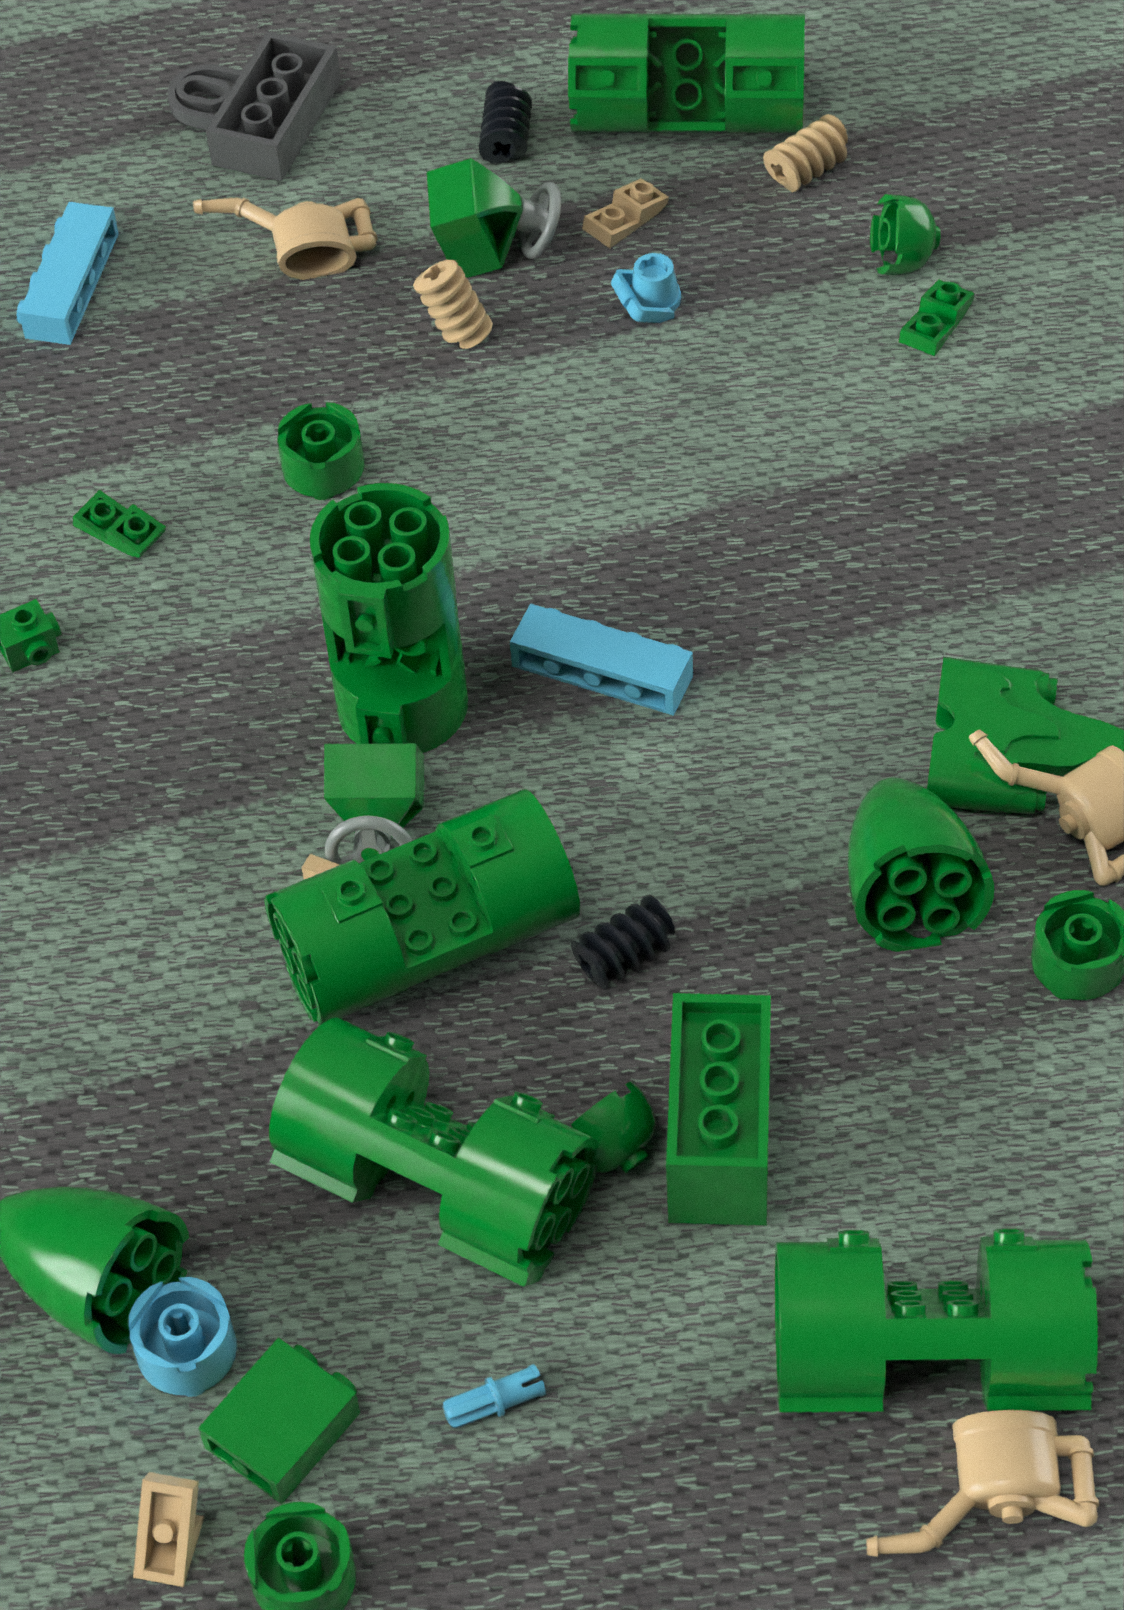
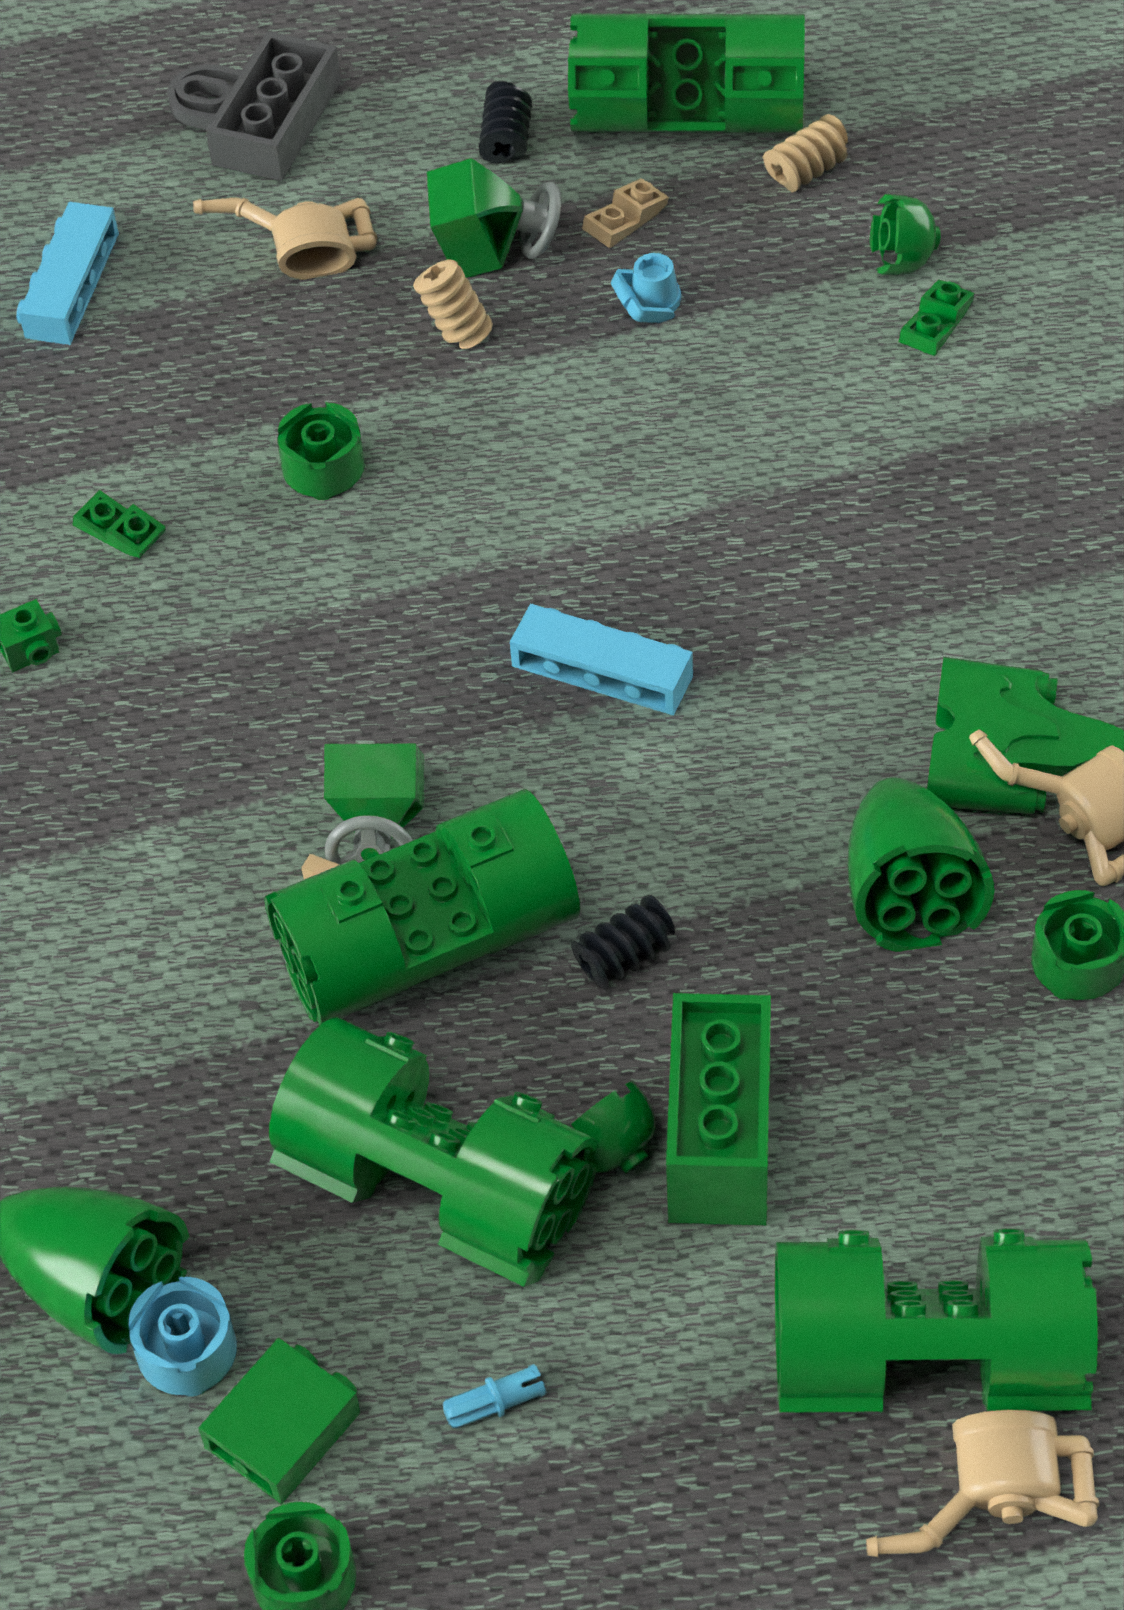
tan slope [133,1472,205,1587] -> none
green cylinder [310,483,468,753] -> none

